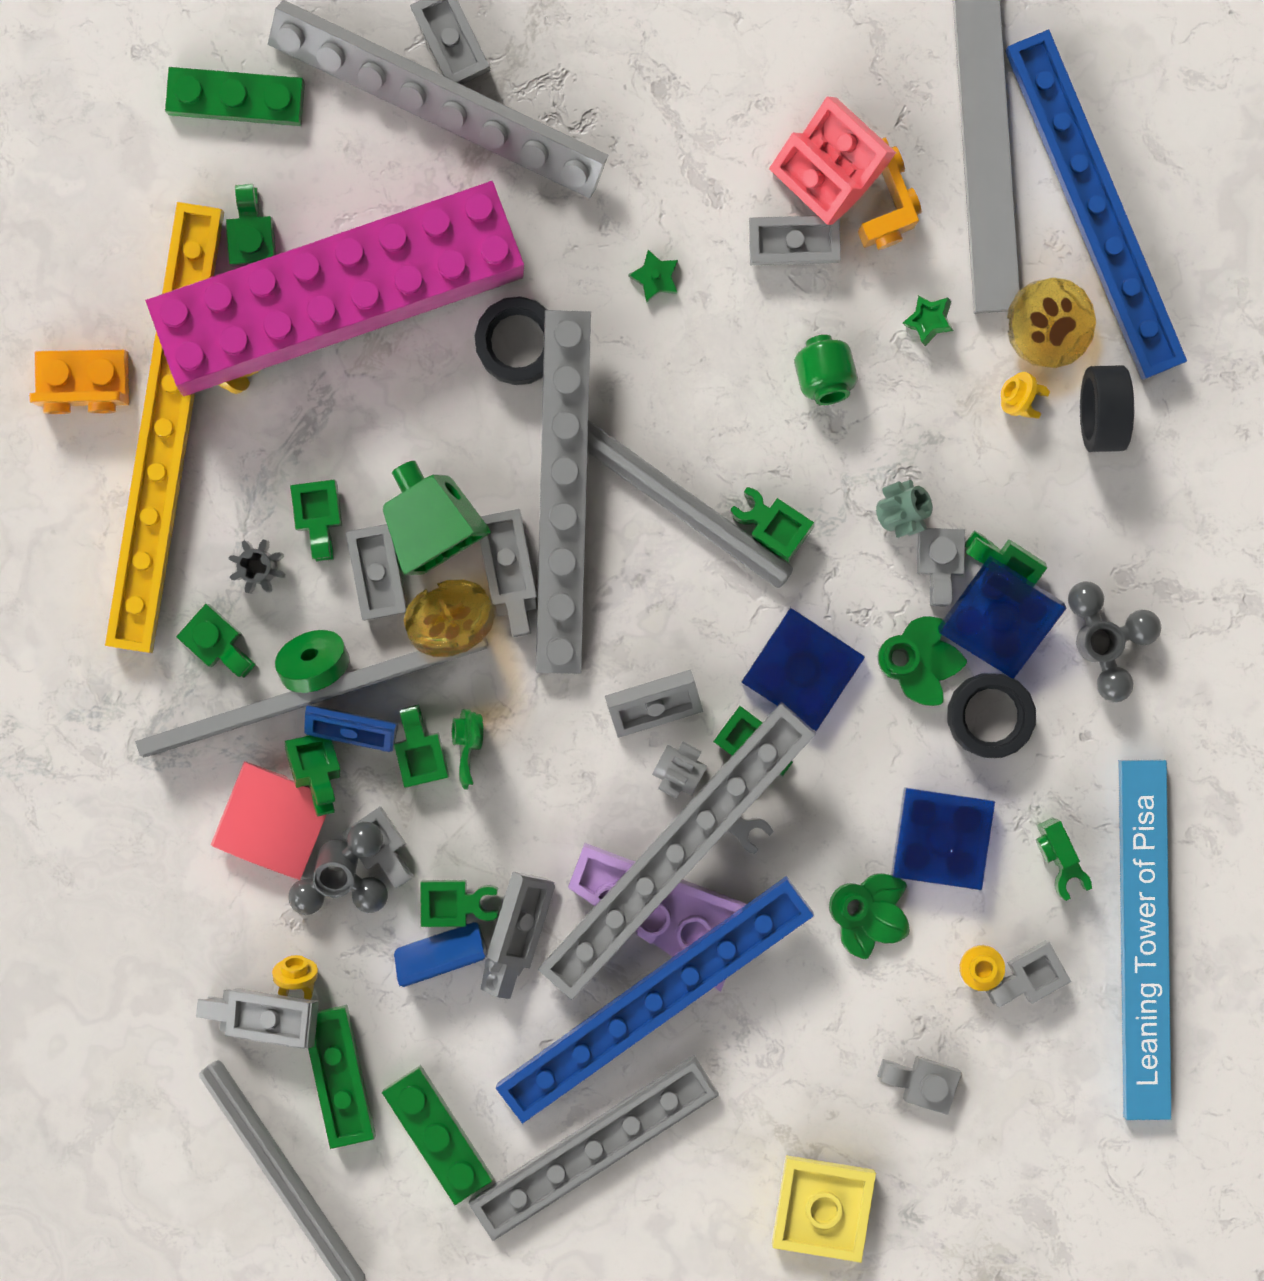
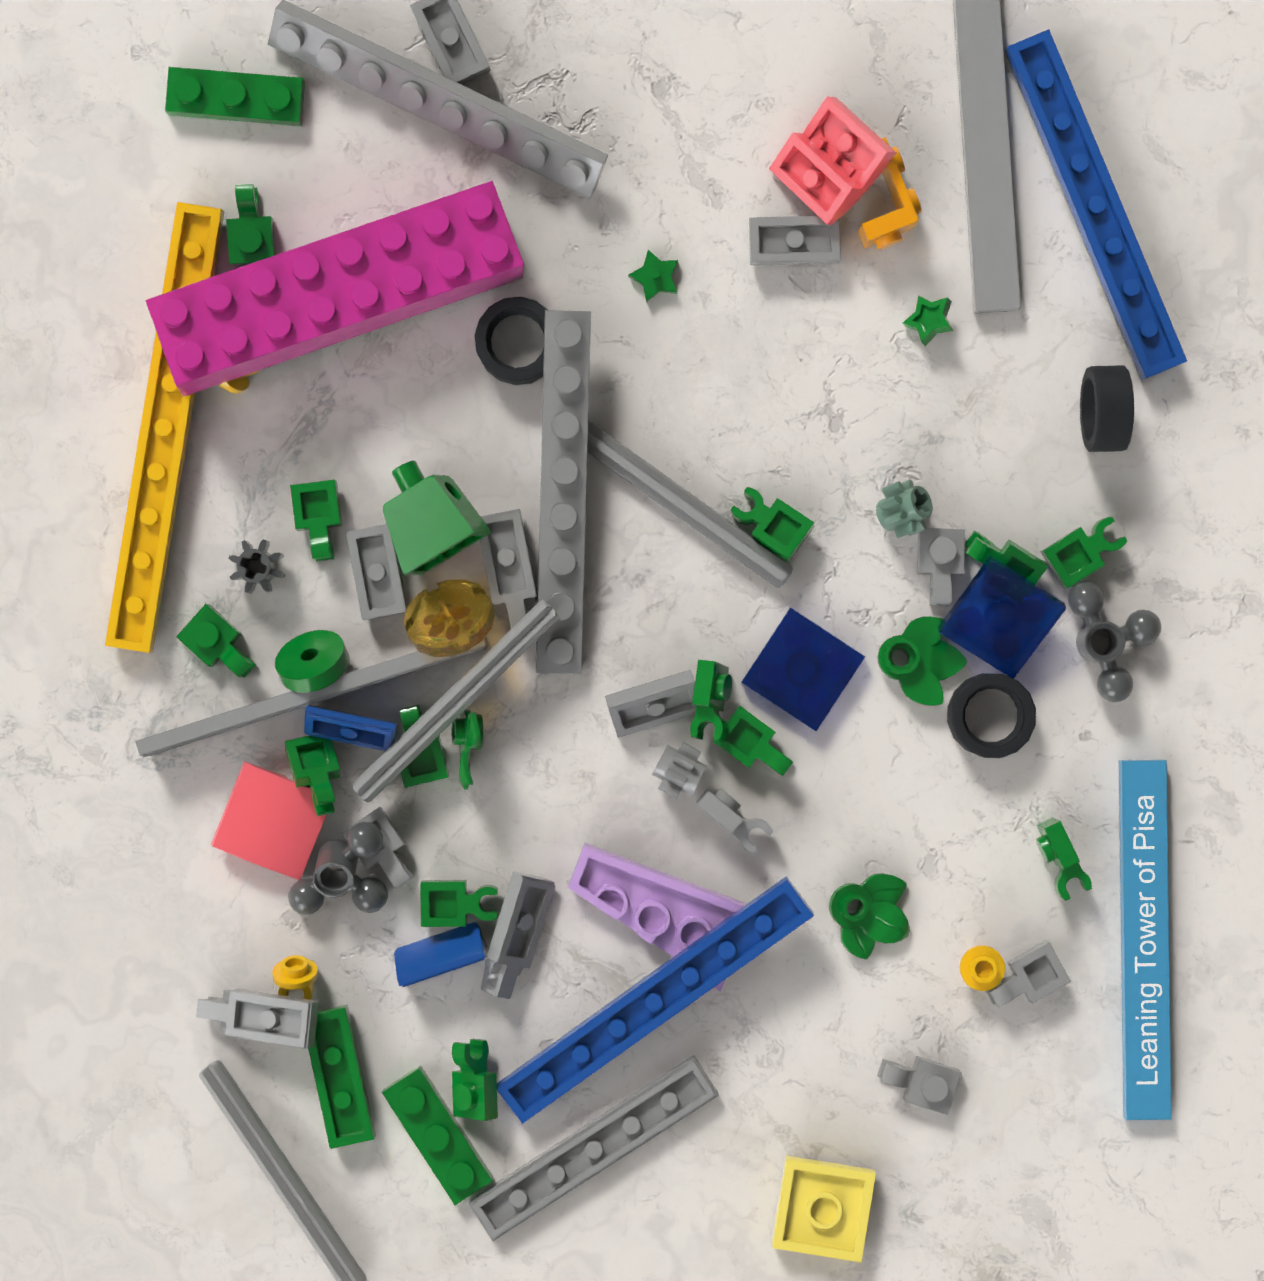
light orange bracket [29,349,129,414] -> none
light grey plate [538,702,816,1000] -> none
green head [794,335,858,405] -> none
clear blue plate [891,787,995,890] -> none
yellow plate [1001,372,1050,419] -> none
clear yellow tile [1007,277,1096,368] -> none
none -> light grey axle [353,600,559,802]
none -> green plate [452,1038,498,1121]
none -> green plate [690,660,732,742]
none -> green plate [1040,517,1127,589]

